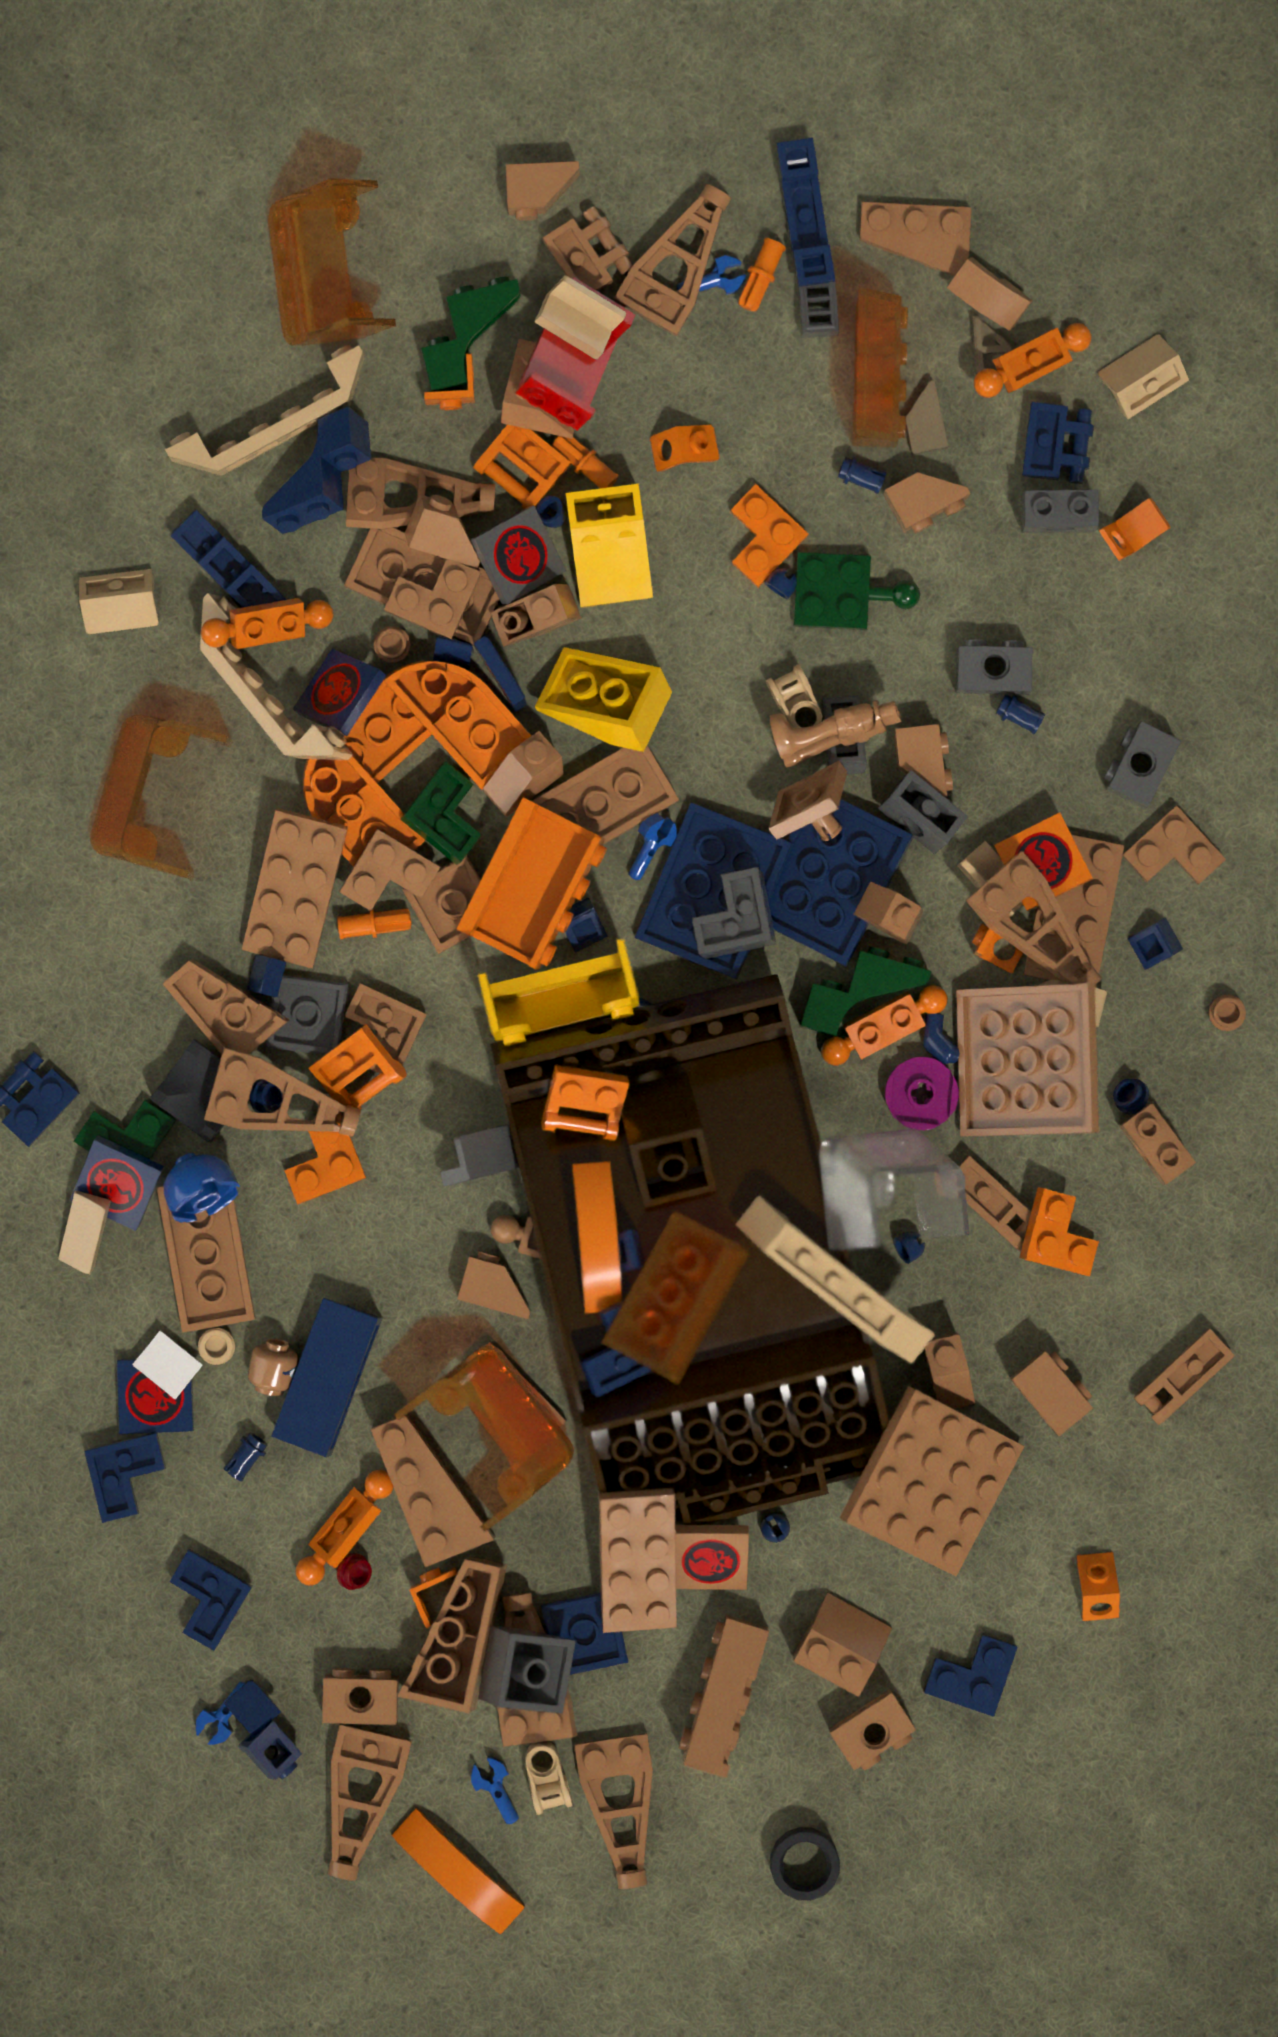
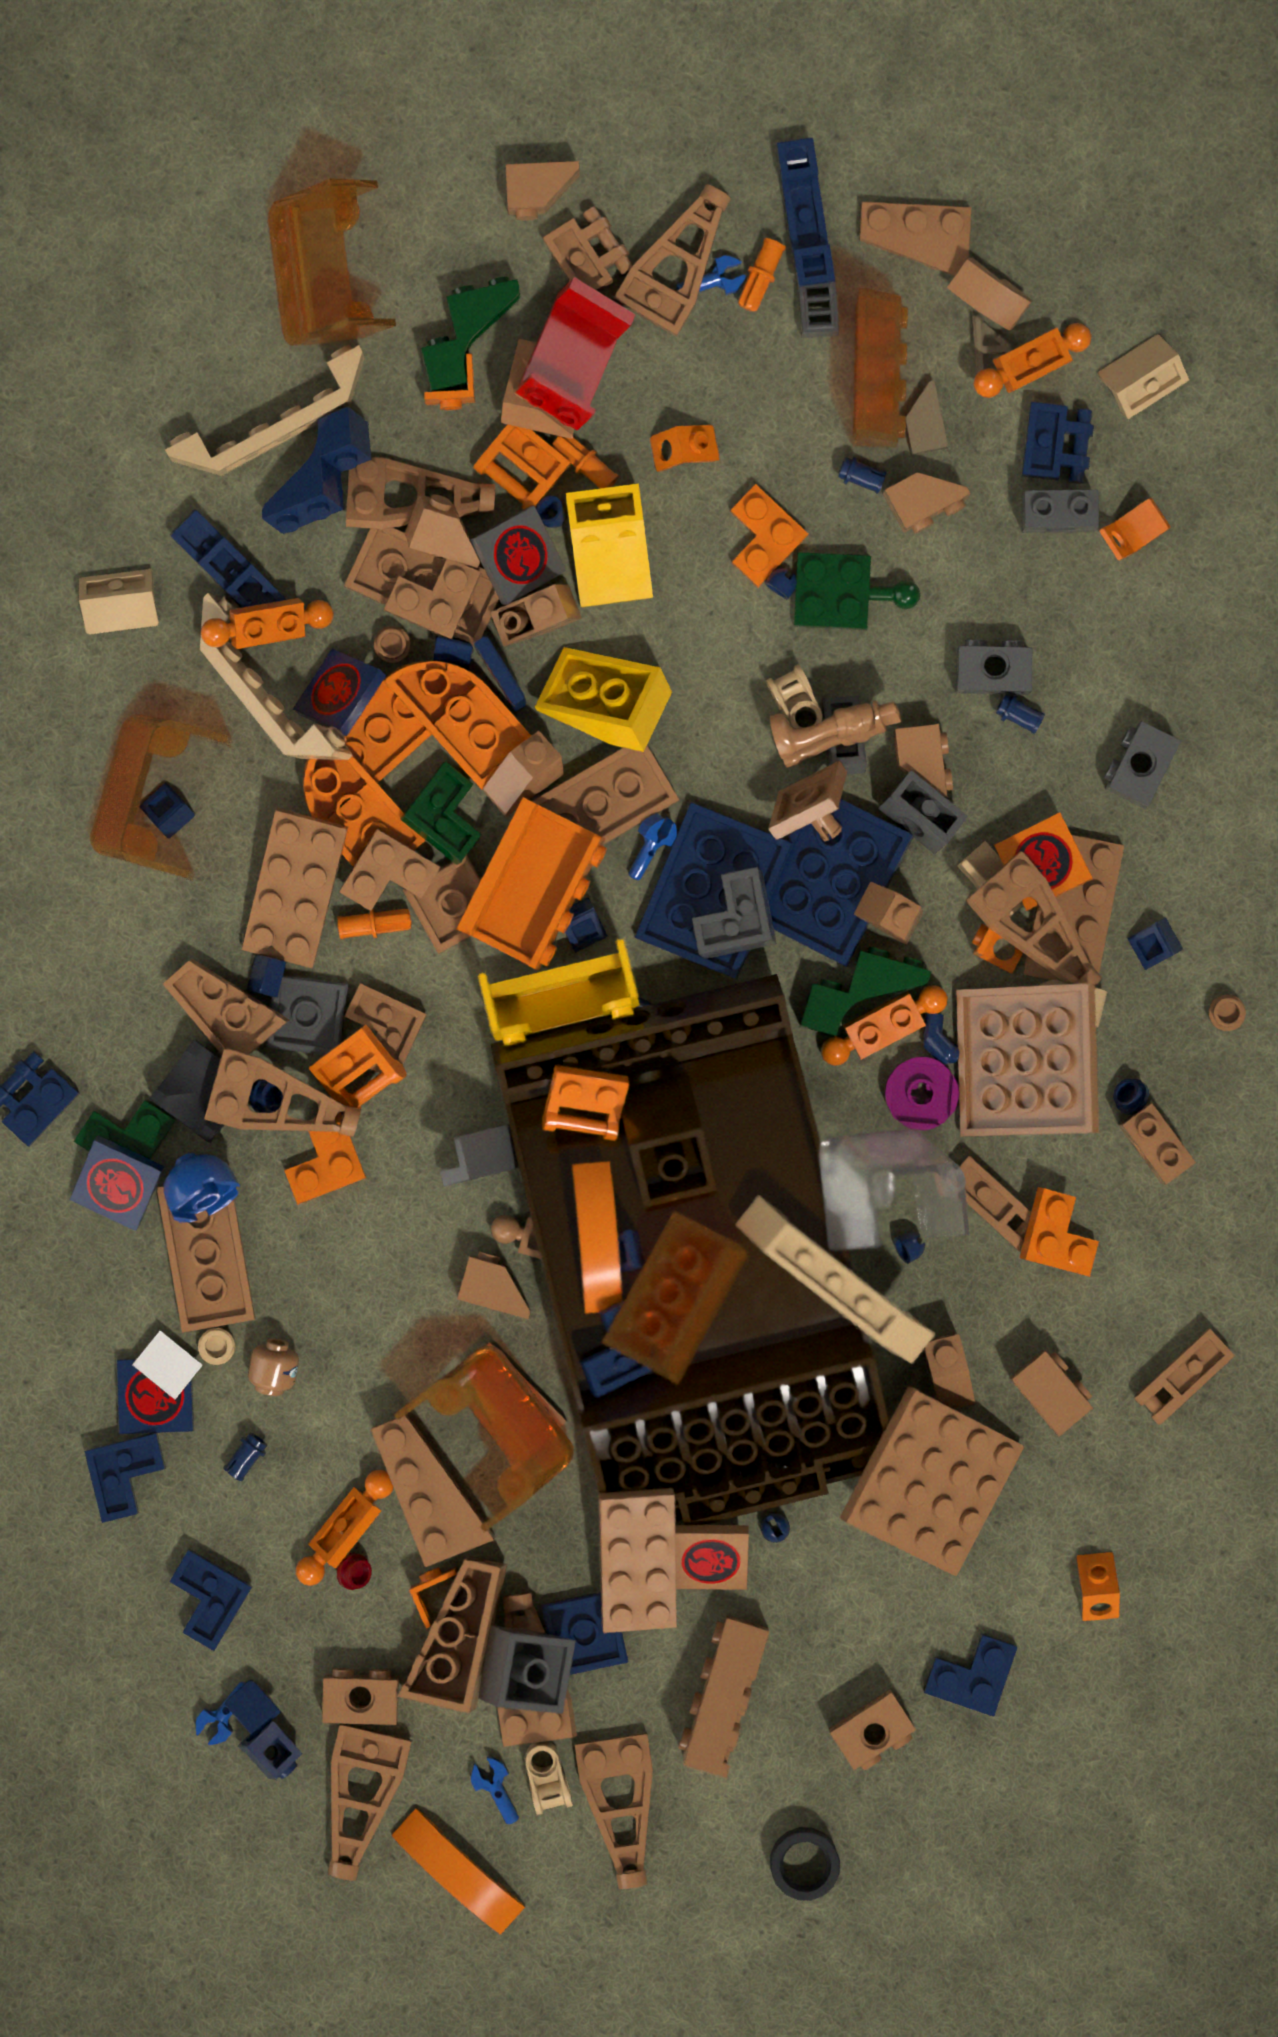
tan slope [58,1191,111,1275] -> none
dark blue brick [271,1298,383,1457] -> none
tan panel [535,276,626,360] -> none
medium nougat slope [792,1592,892,1697] -> none
medium nougat plate [1122,806,1226,885] -> none
none -> dark blue slope [139,782,195,839]

